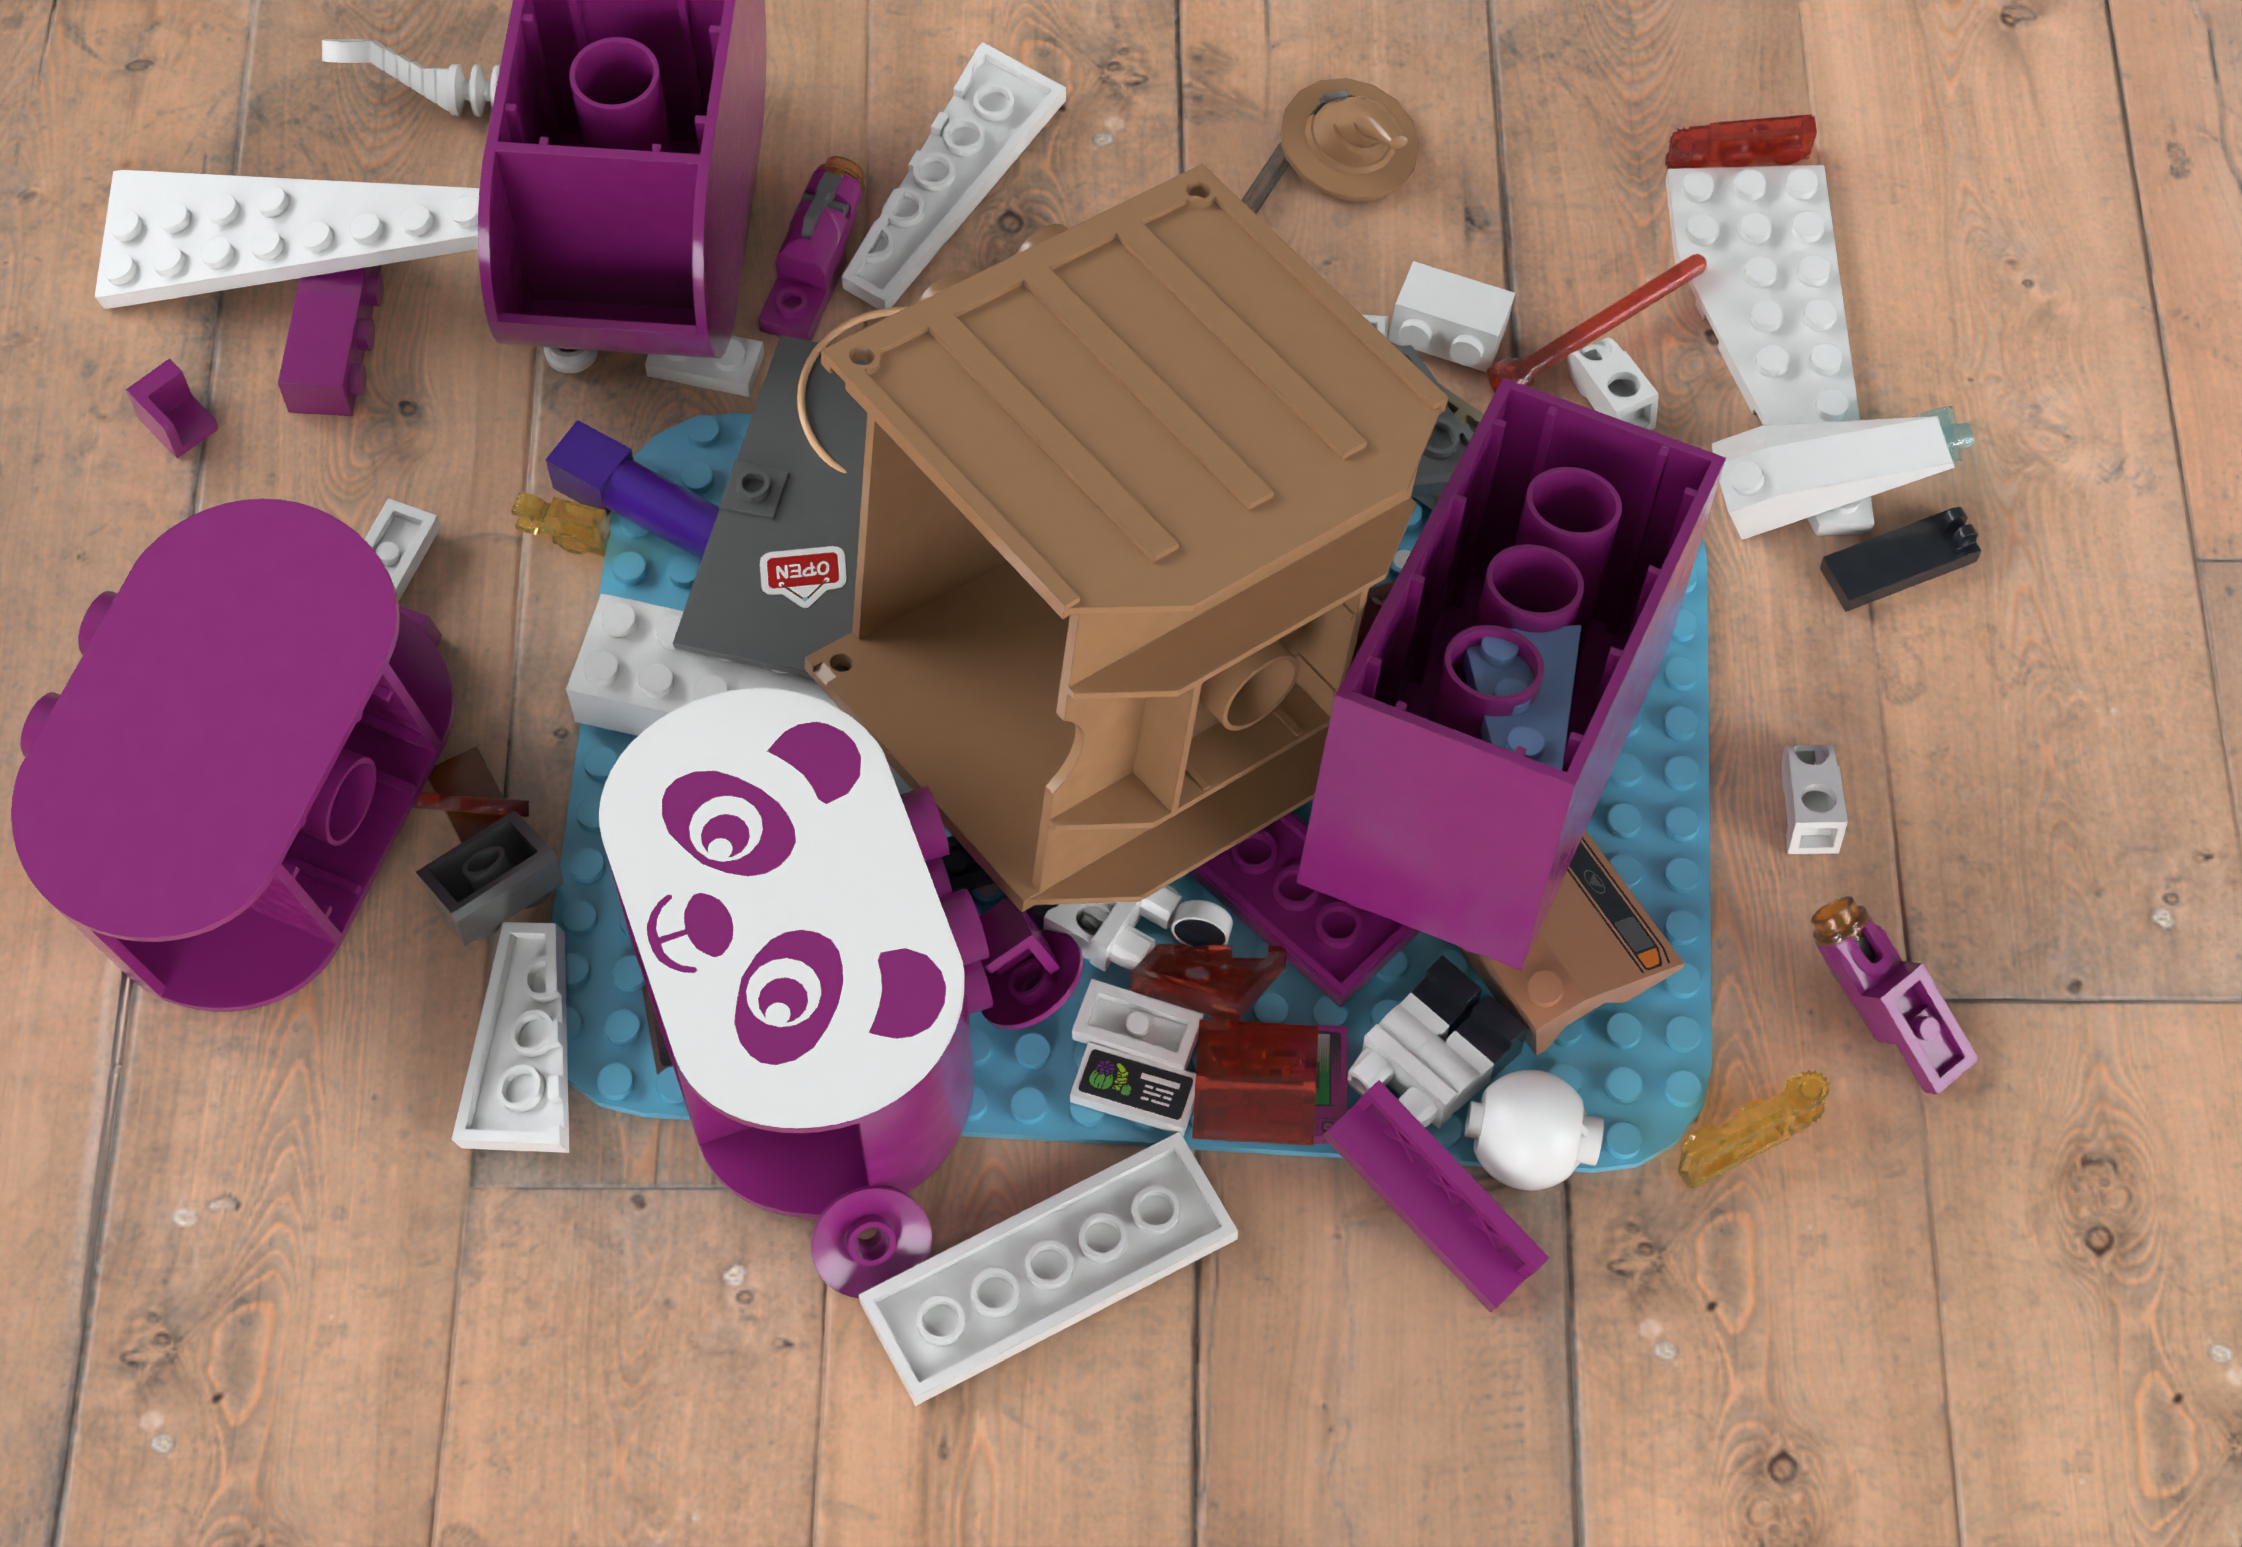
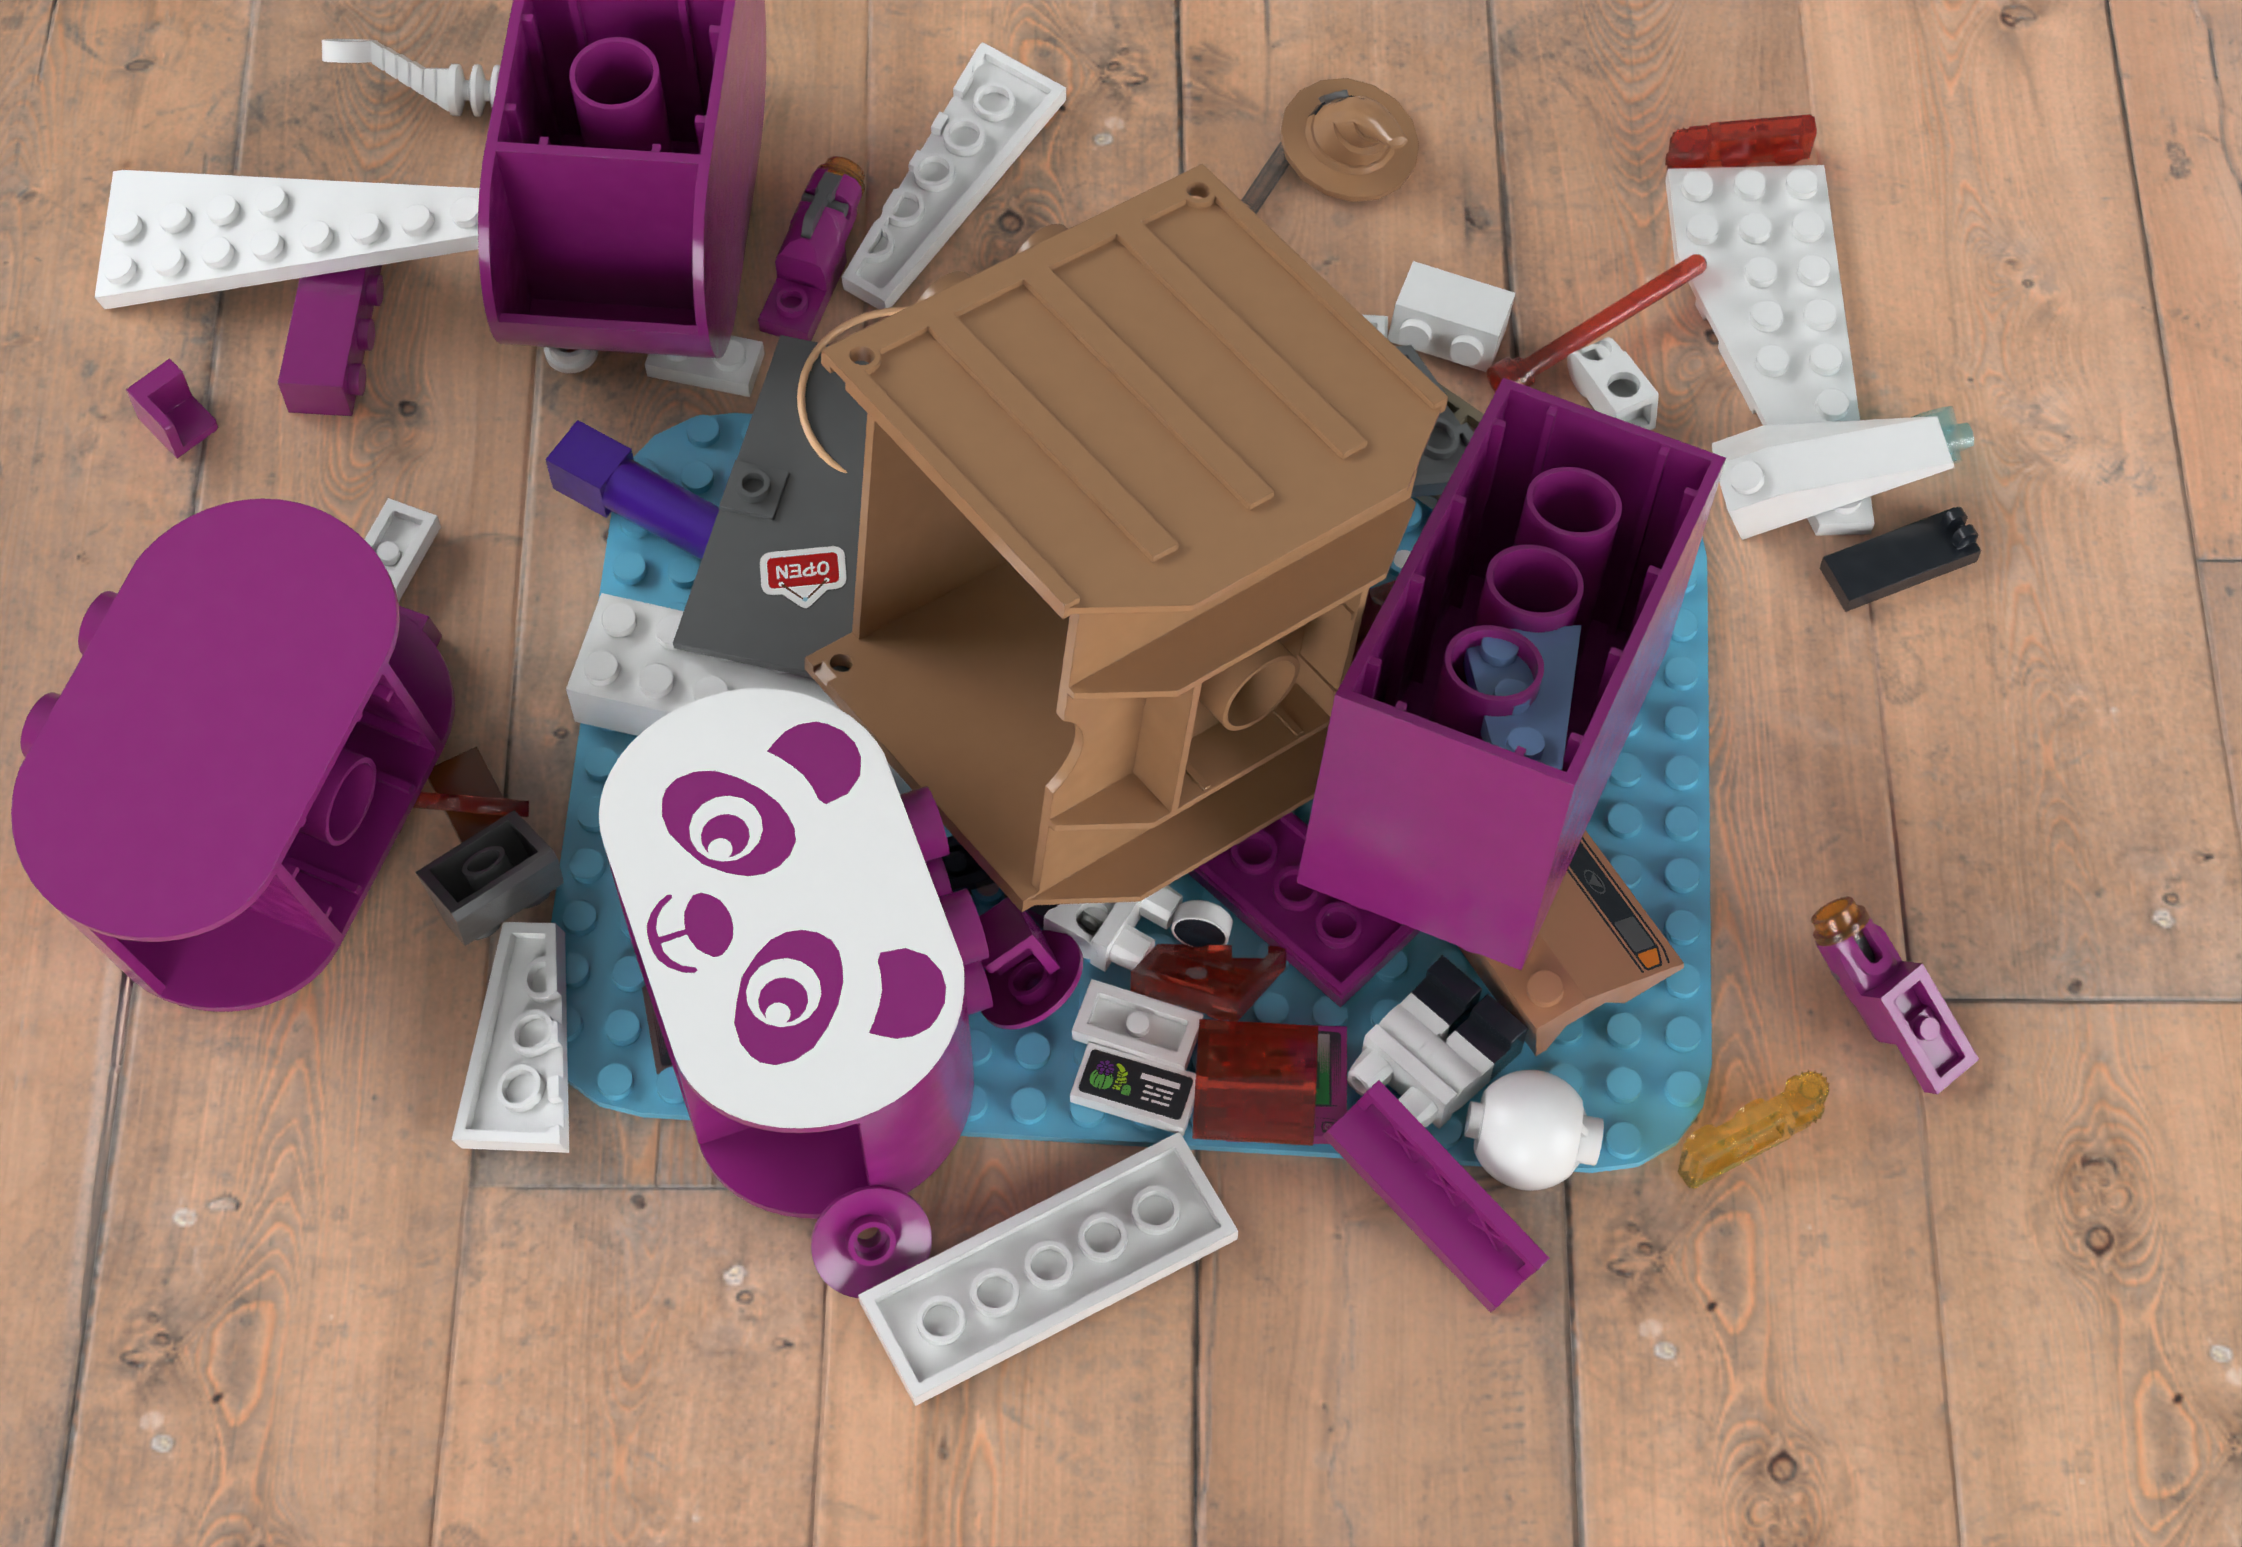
clear yellow plate [511,492,611,557] -> none
white leg [1781,745,1848,854] -> none

